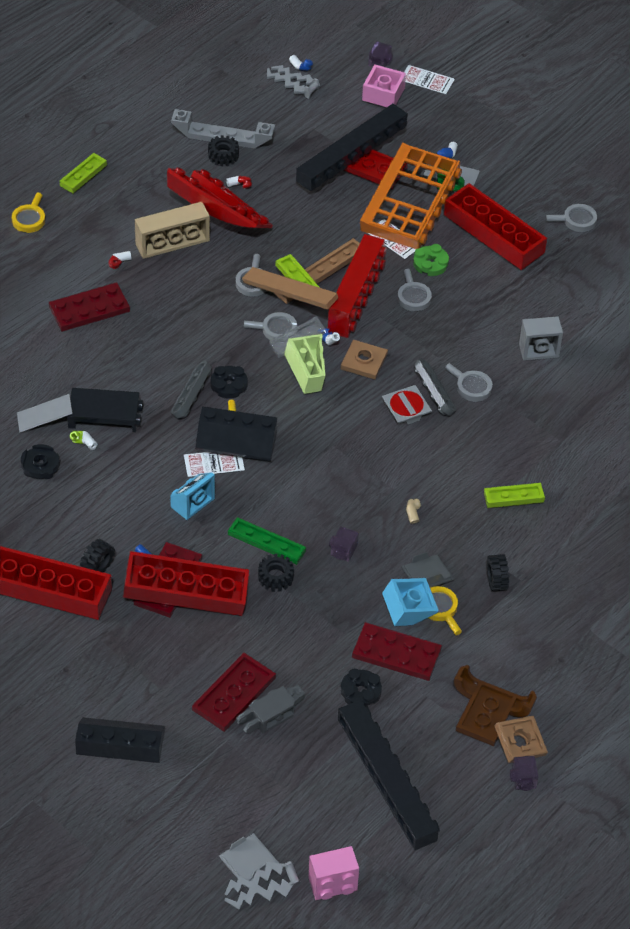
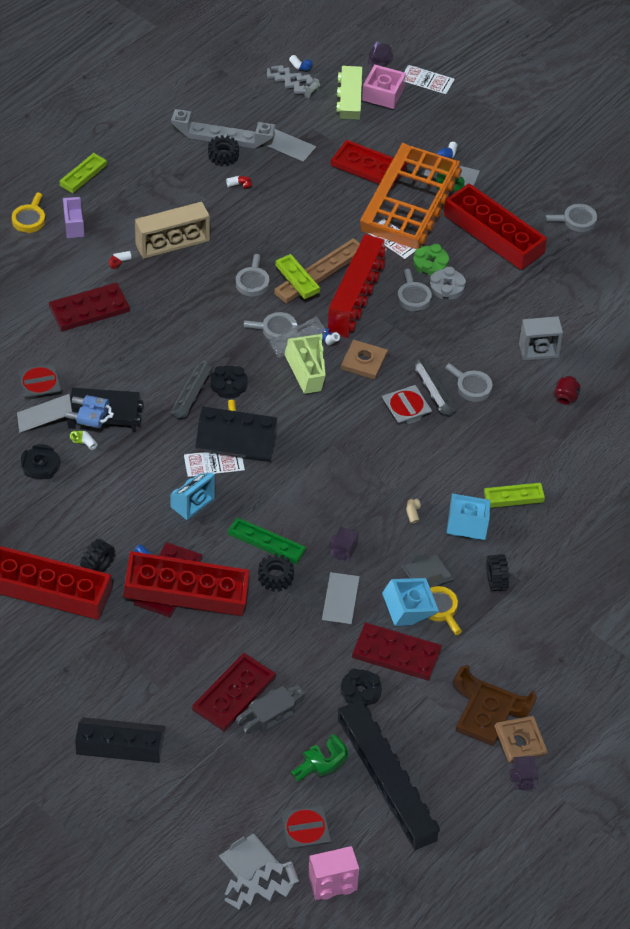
red wedge [167,167,273,228] -> none
medium nougat tile [242,267,338,309] -> none
black brick [296,103,408,191] -> none
none -> piece [18,363,62,398]
none -> lavender panel [63,197,84,238]
none -> medium blue piece [65,395,114,428]
none -> light grey sticker [263,129,316,162]
none -> piece [281,805,331,849]
none -> green piece [291,734,348,783]
none -> light grey sticker [322,572,360,624]
none -> yellowish green wedge [337,66,362,120]
none -> light grey plate [430,267,466,300]
none -> medium azure slope [447,493,490,540]
none -> dark red head [554,376,581,405]

